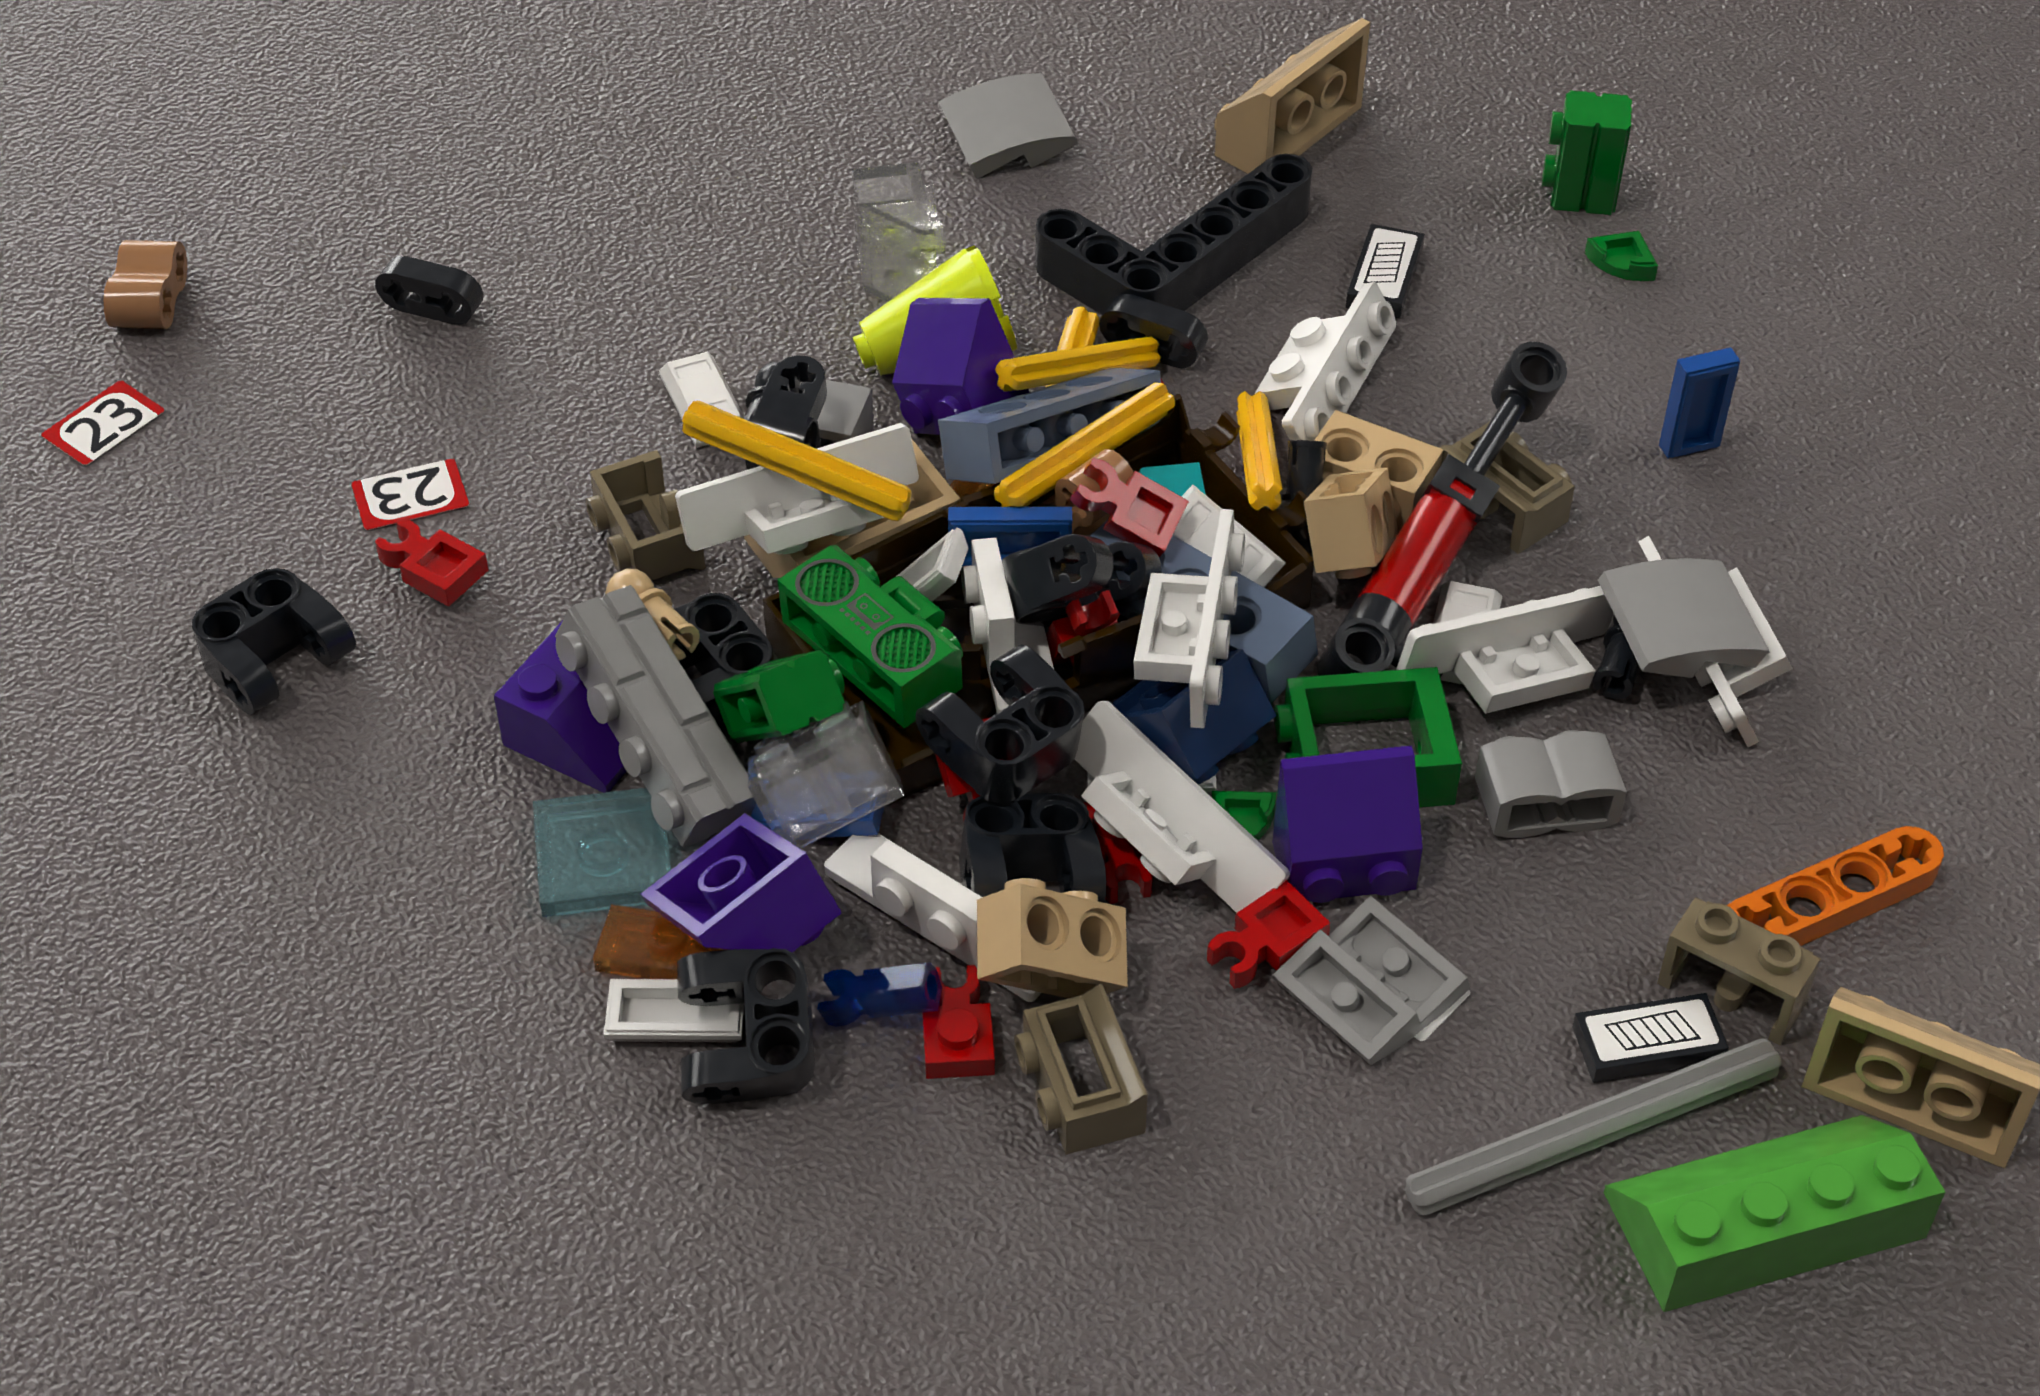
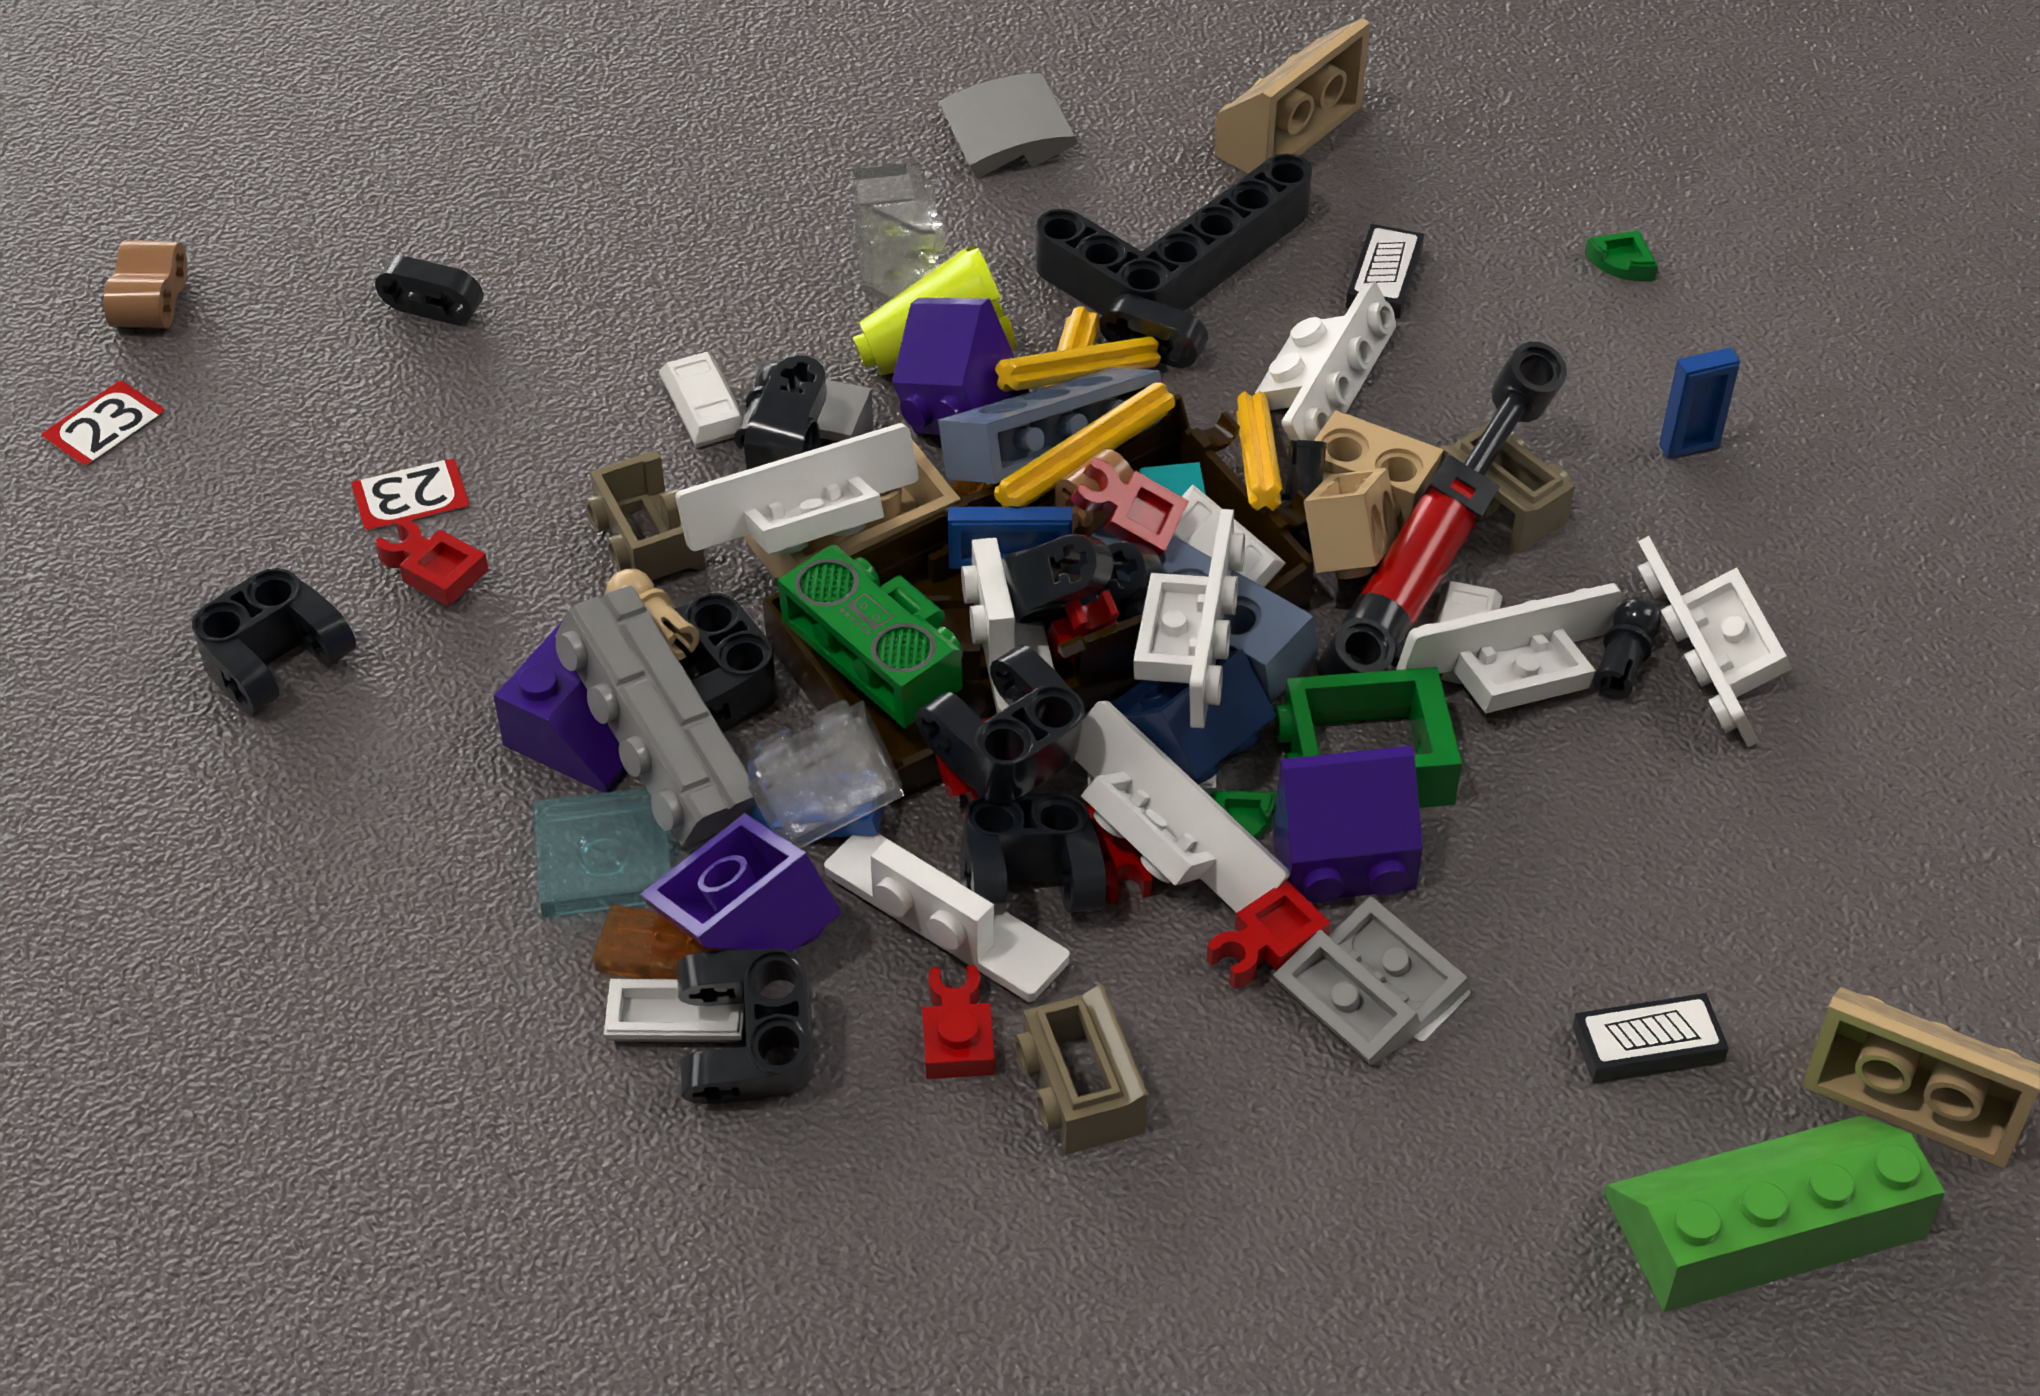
yellow axle [682,401,911,521] -> none
green brick [713,650,845,743] -> none
clear blue bar [817,962,942,1027] -> none
white tile [896,527,969,601] -> none
tan brick [977,878,1128,998] -> none
light grey axle [1405,1039,1782,1215] -> none
light grey brick [1475,730,1627,838] -> none
green brick [1541,90,1632,215] -> none
light grey slope [1598,558,1769,678] -> none
dark tan window [1657,897,1821,1046] -> none
orange beam [1727,826,1944,946] -> none

